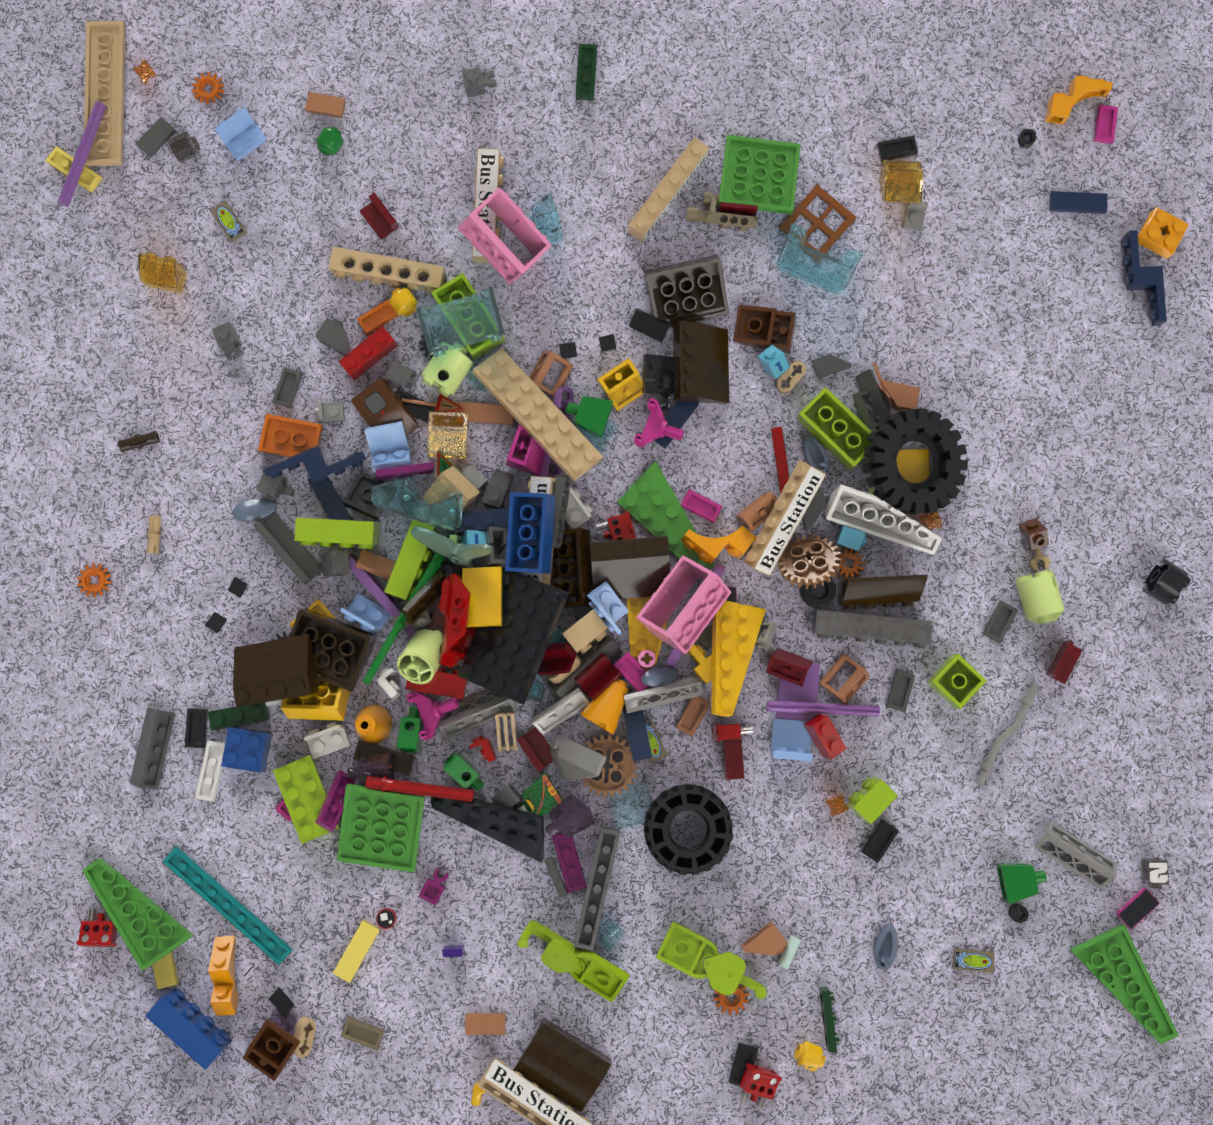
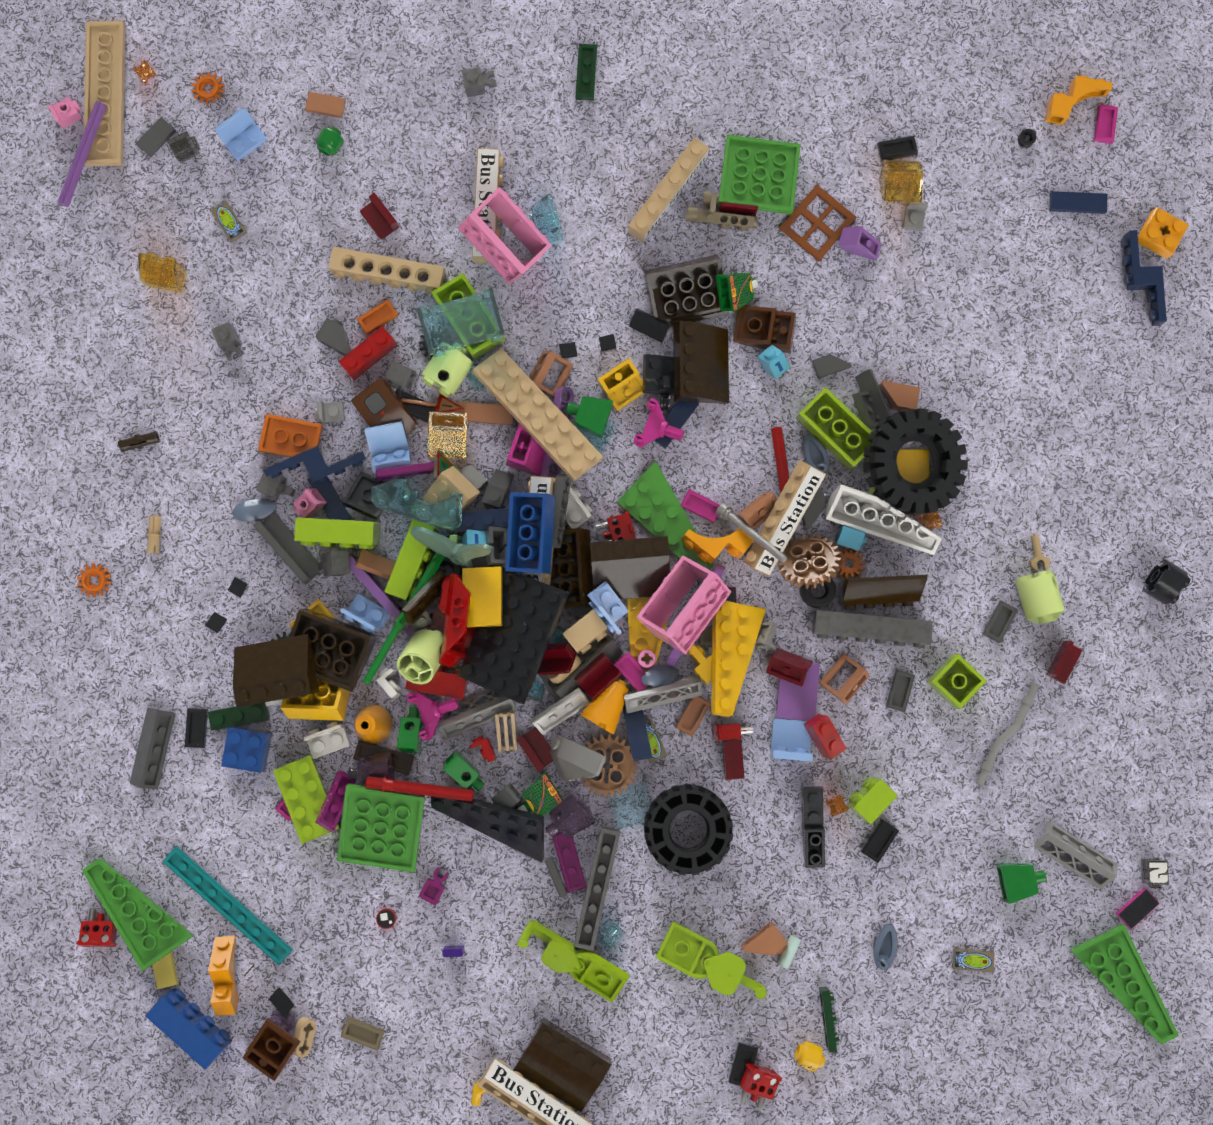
light yellow tile [45,146,103,193] -> none
white tile [195,740,225,802] -> none
dark grey tile [272,367,303,409] -> none
light yellow tile [333,919,380,983] -> none
yellow head [389,288,418,317] -> none
nougat tile [465,1013,506,1035] -> none
orange gear [714,983,749,1015] -> none
medium lavender axle [766,701,880,716] -> none
clear light blue windscreen [776,224,863,294] -> none
tan beam [776,361,806,394] -> none
nougat piece [873,362,892,410] -> none
black bush [1009,904,1029,923] -> none
reddish brown bracket [1019,518,1049,551] -> none
none -> bright pink brick [48,97,83,129]
none -> bright pink brick [293,488,327,518]
none -> green torso [716,273,758,311]
none -> light grey piece [716,503,787,562]
none -> black slope [801,786,825,868]
none -> medium lavender slope [838,226,882,261]

